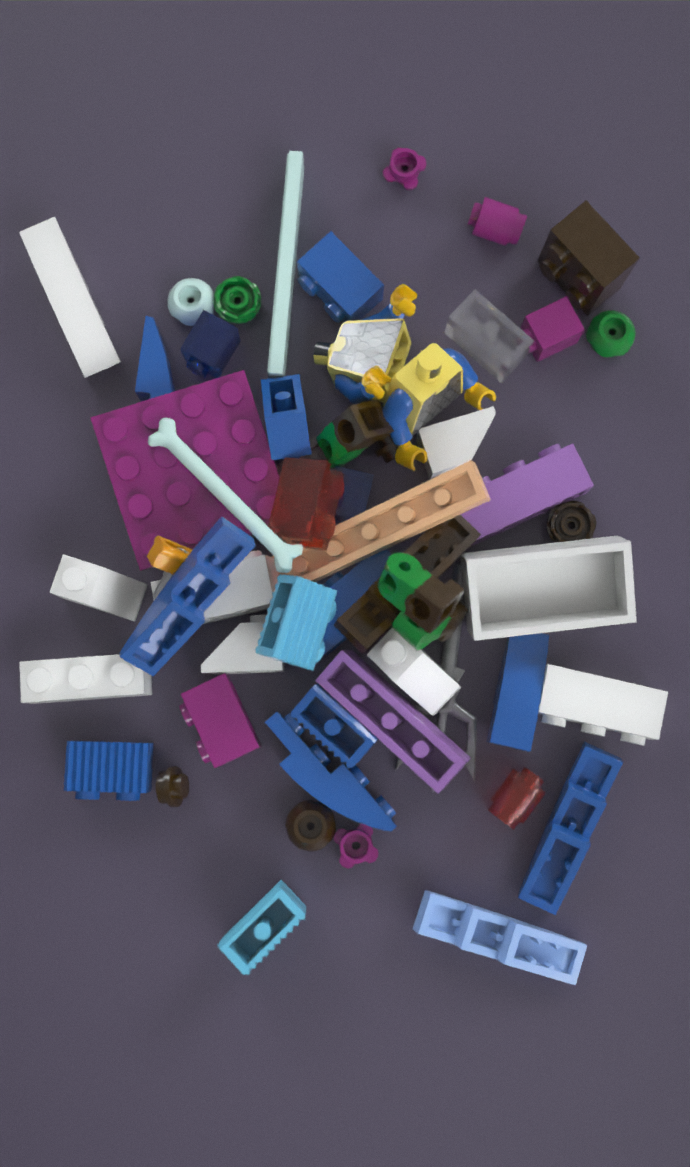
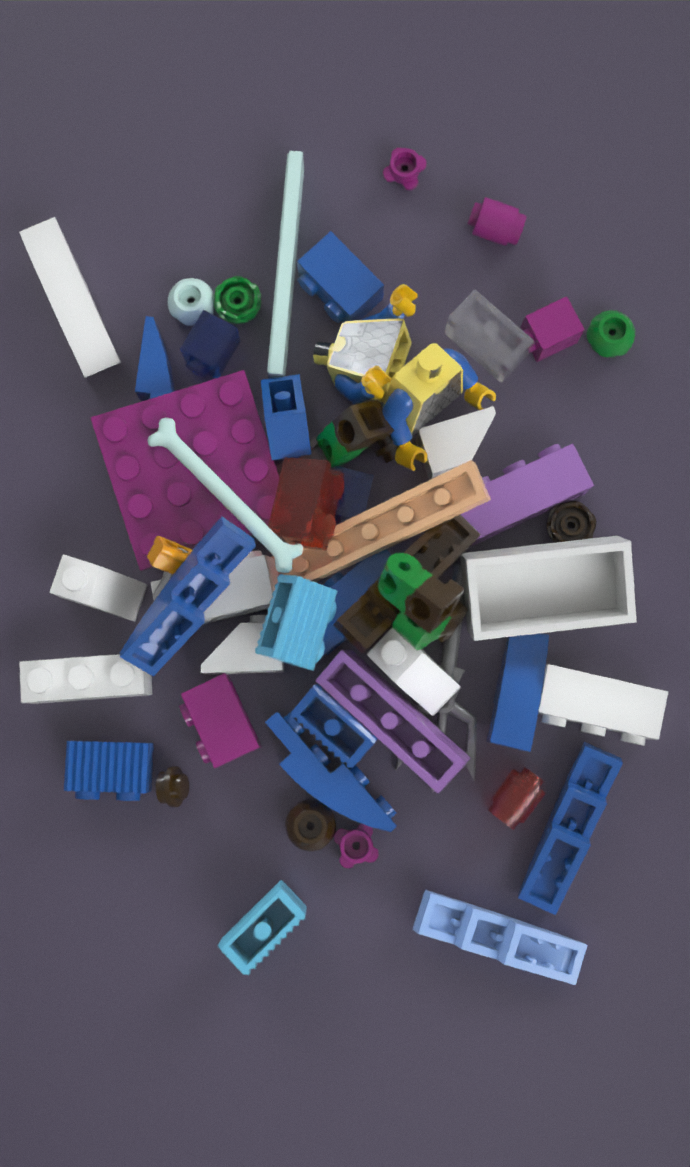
dark brown brick [537,200,640,316] -> none

